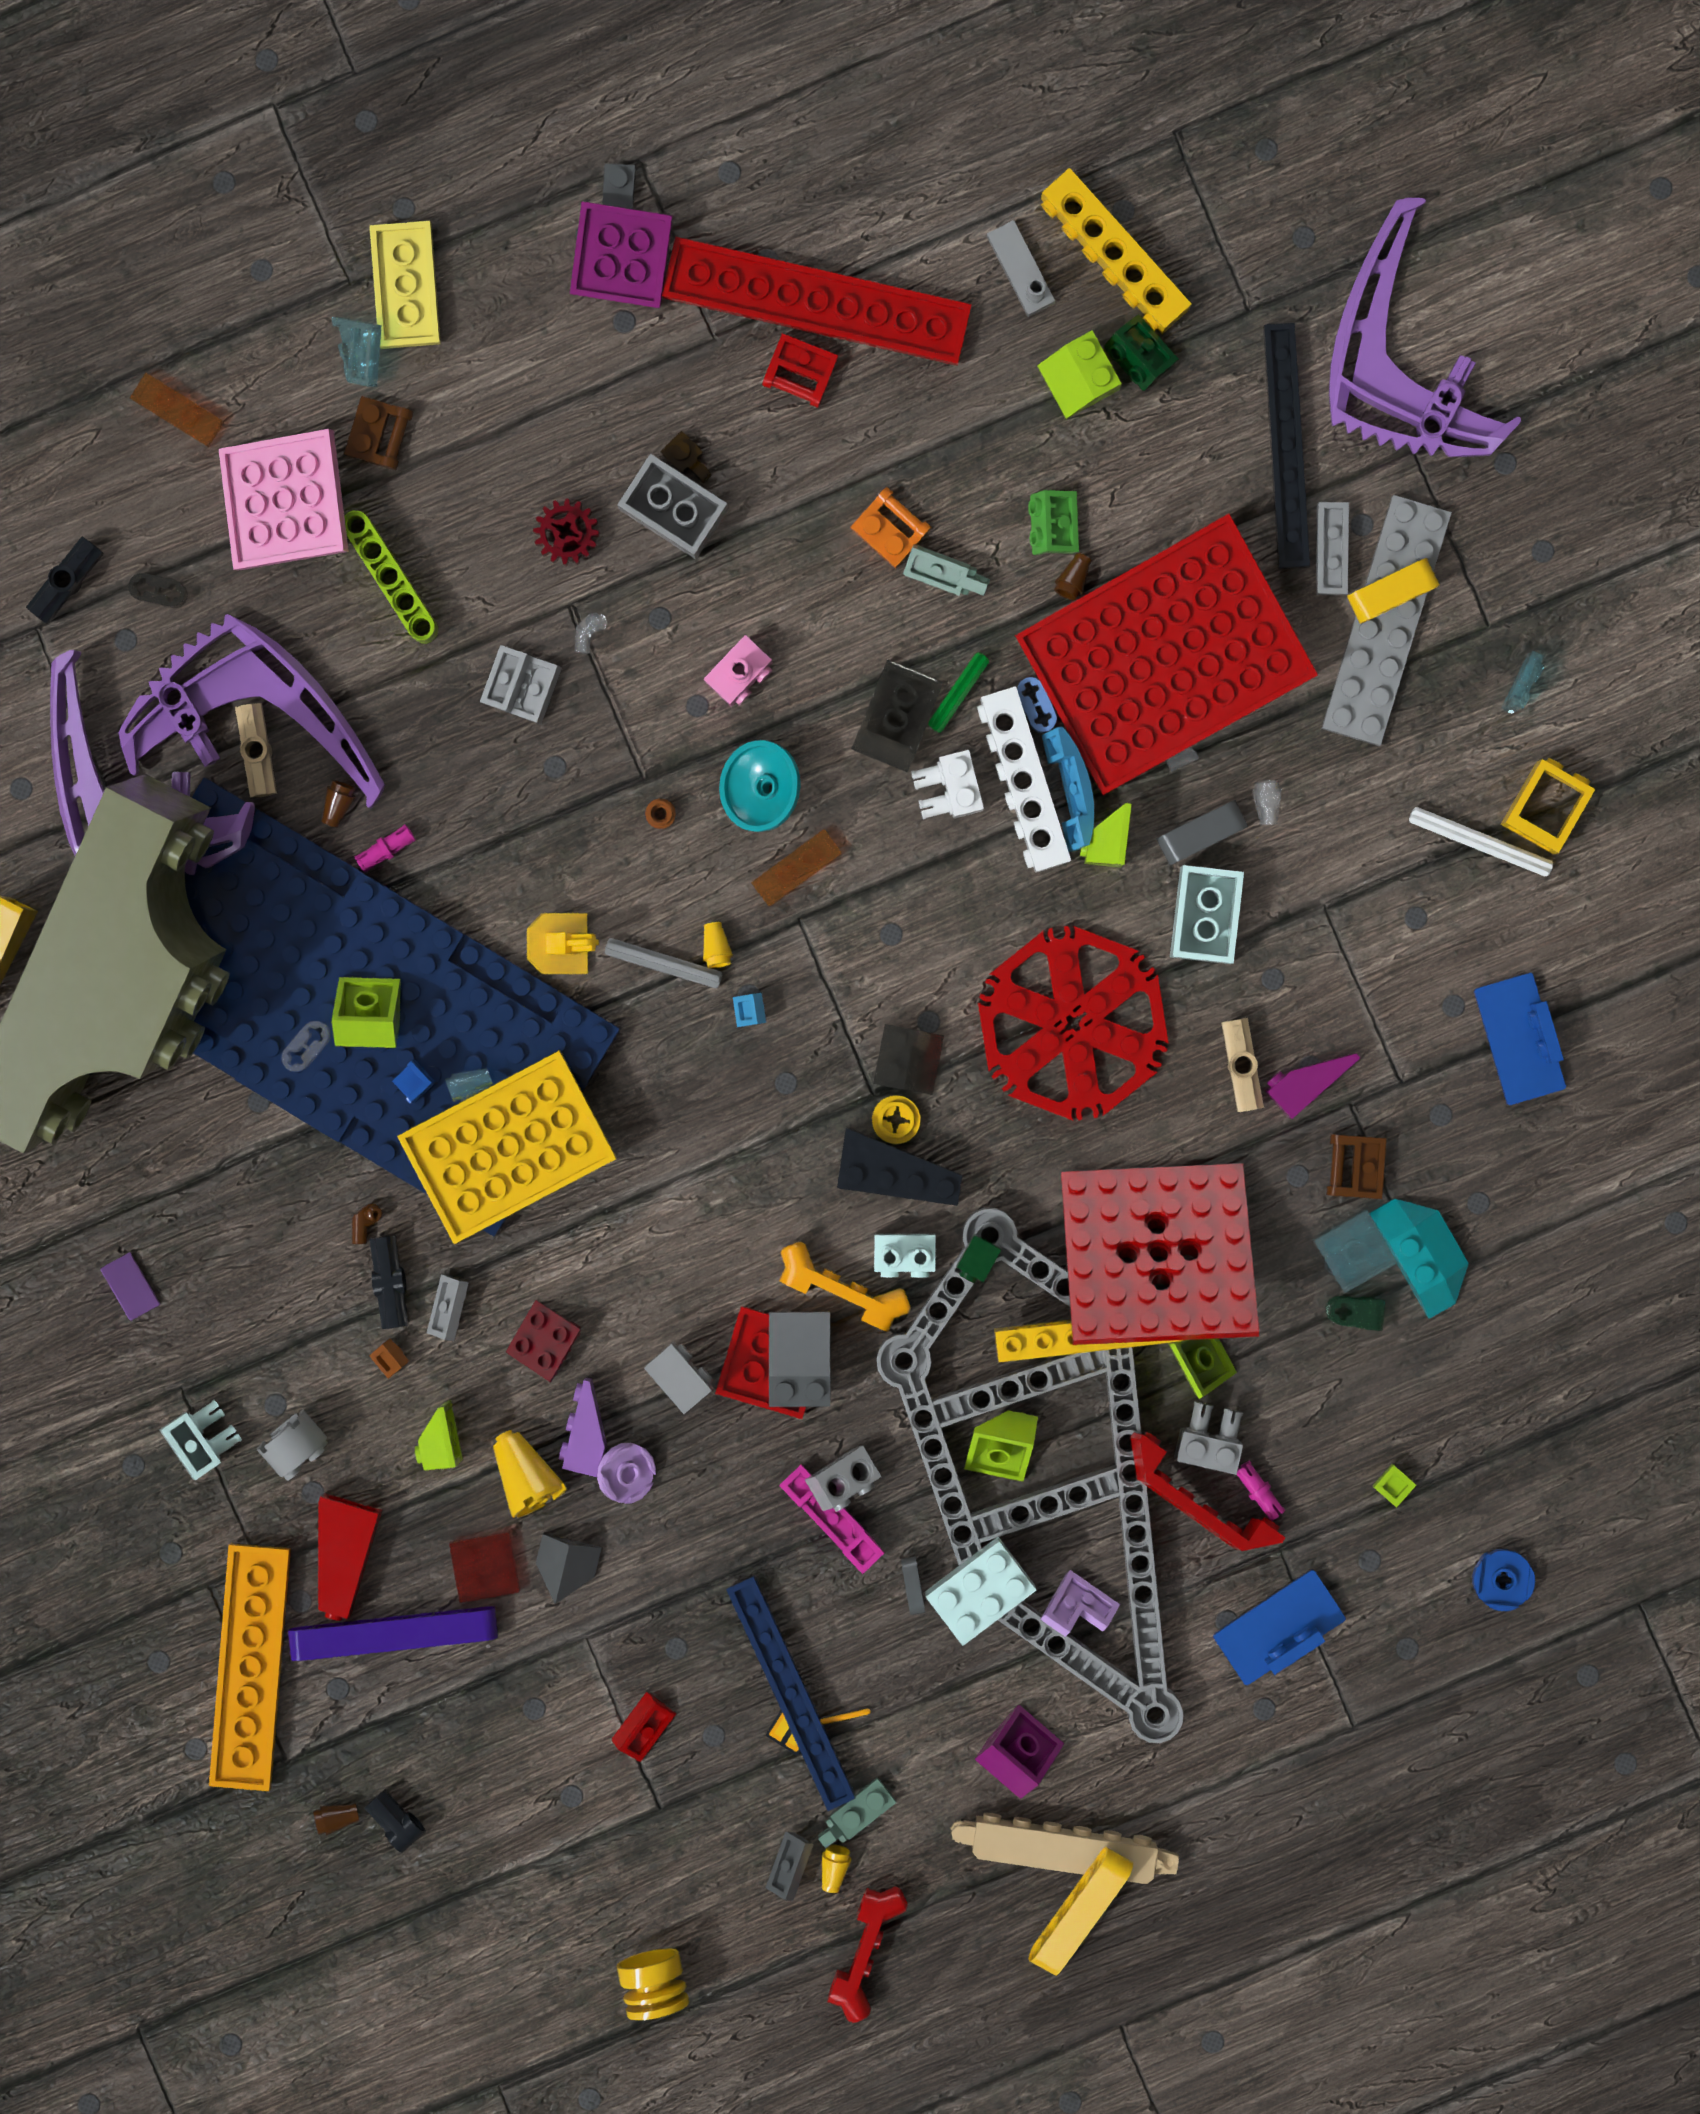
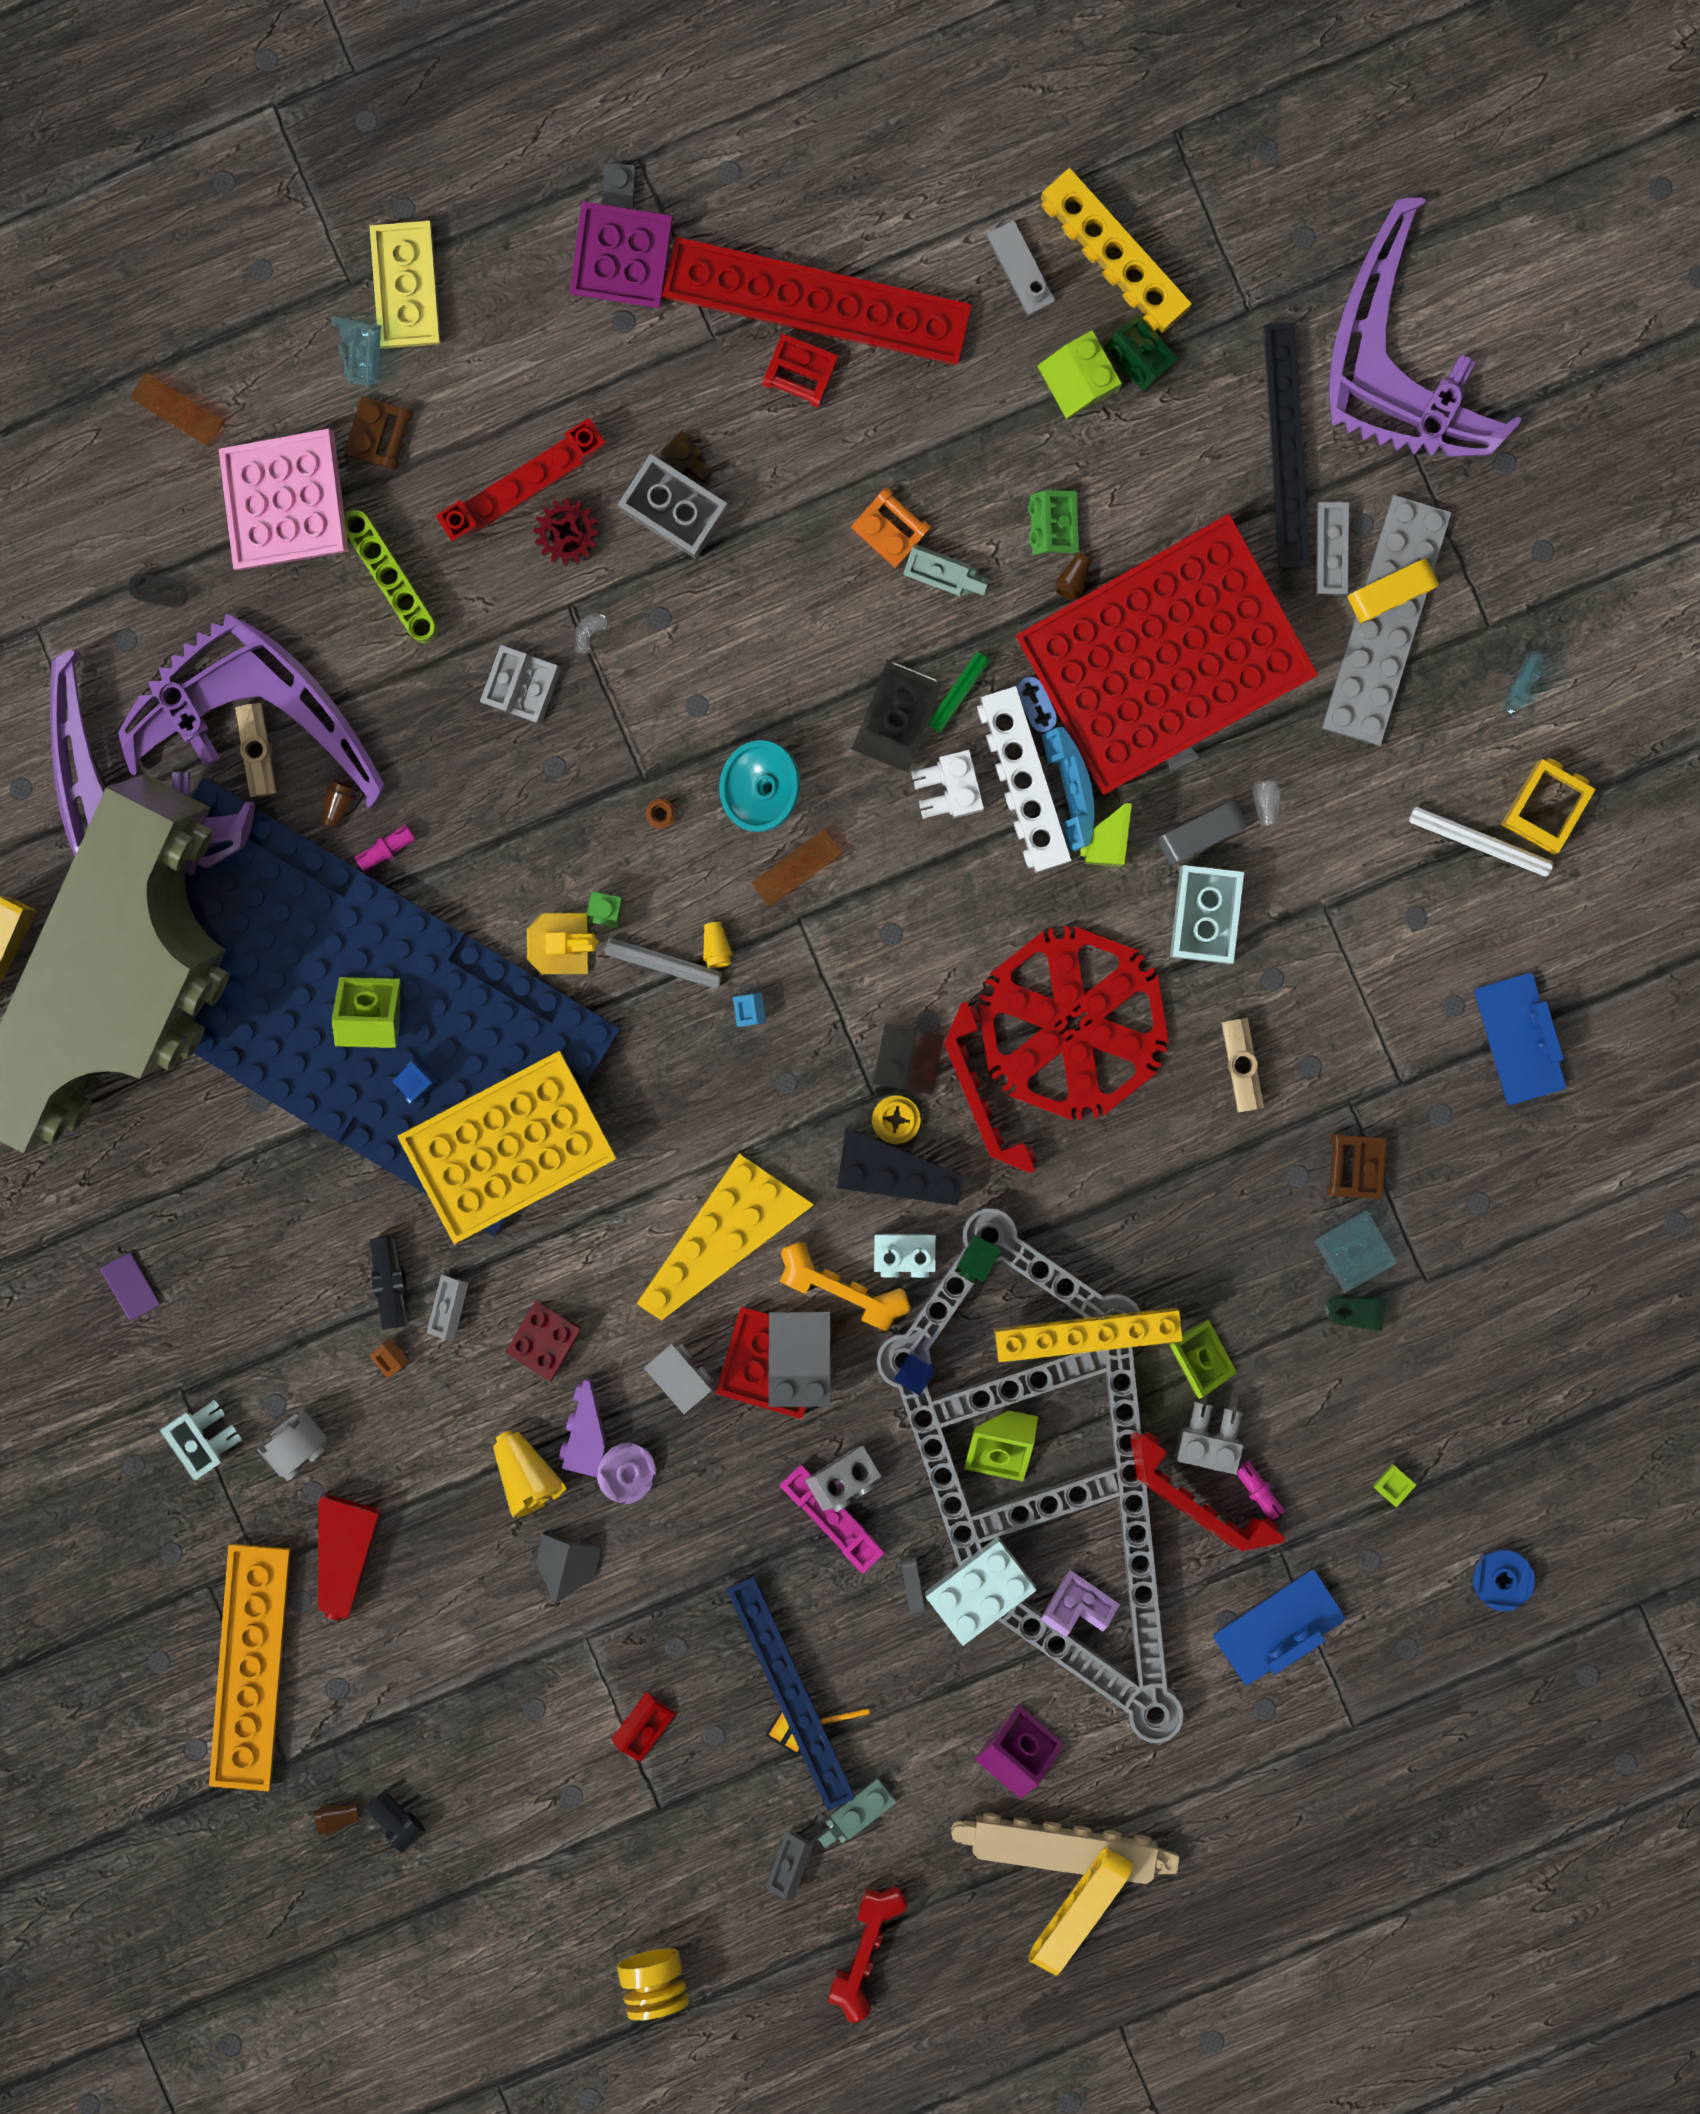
black piece [26,536,104,624] -> none
clear beam [282,1021,331,1072] -> none
dark purple beam [288,1606,498,1661] -> none
reddish brown arm [352,1204,383,1244] -> none
lime slope [415,1401,463,1470] -> none
clear light blue cone [445,1068,493,1102] -> none
clear red plate [449,1531,520,1603] -> none
bright pink brick [704,635,773,707] -> none
yellow cone [822,1845,852,1893] -> none
plate [1061,1163,1259,1345] -> none
magenta slope [1265,1053,1360,1119] -> none
teal wedge [1368,1198,1469,1319] -> none
none -> red slope [435,417,606,542]
none -> bright green brick [587,891,624,929]
none -> yellow wing [637,1153,814,1321]
none -> clear blue brick [894,1351,936,1396]
none -> red slope [944,1001,1038,1173]

